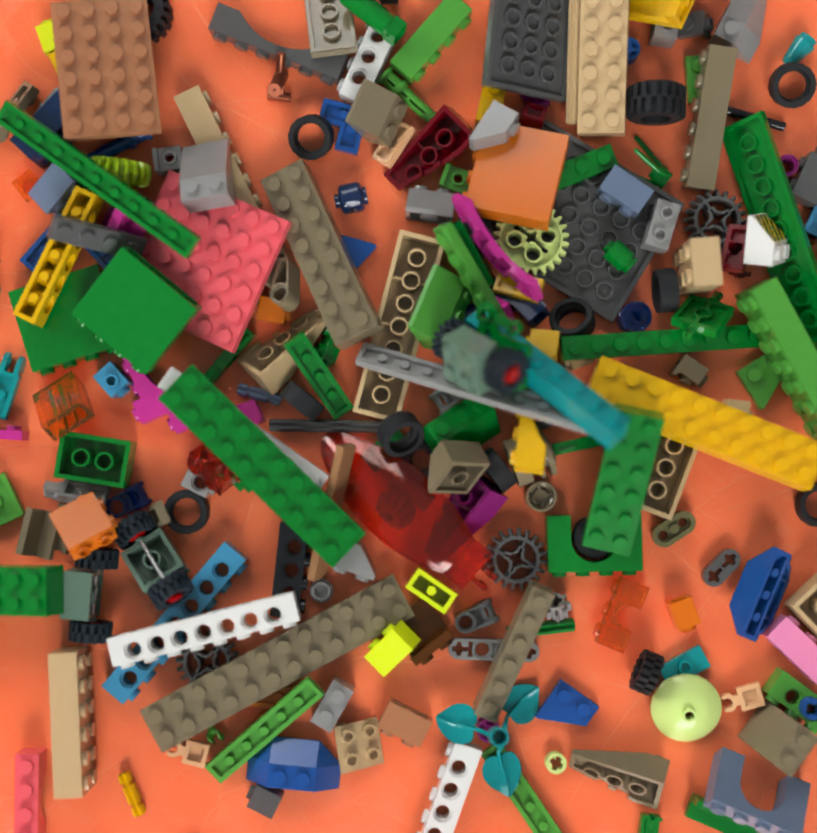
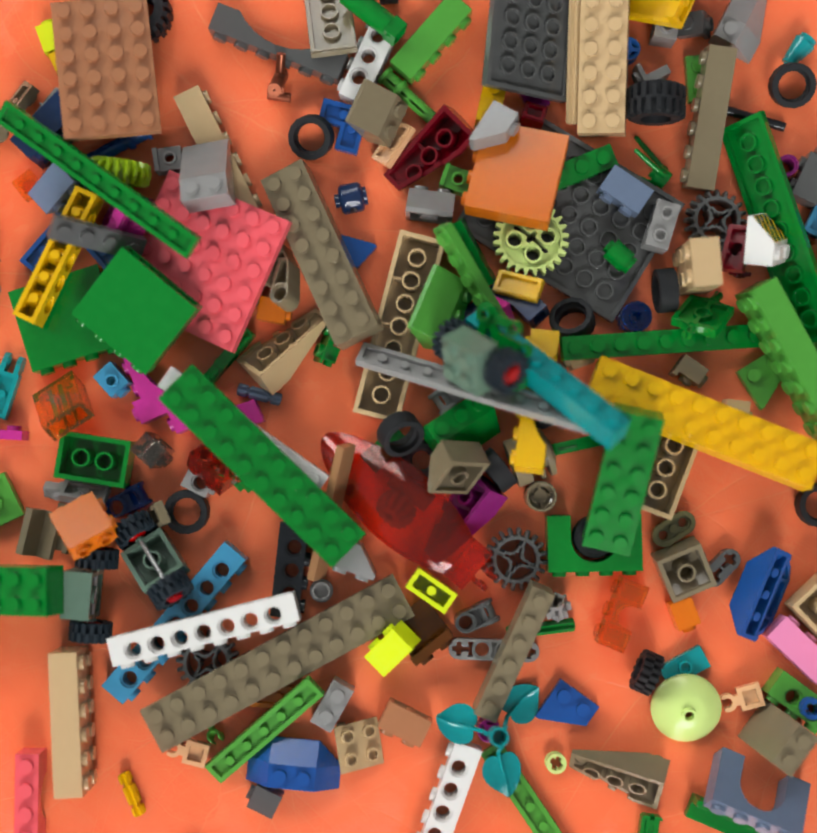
dark grey axle [269,419,382,433] -> none
black tyre [280,380,325,422] -> none
green plate [283,331,354,420] -> none
dark pink tile [451,193,543,302] -> none
none -> clear smoke brick [130,432,175,469]
none -> light grey bracket [632,63,671,84]
none -> dark tan slope [650,536,717,603]

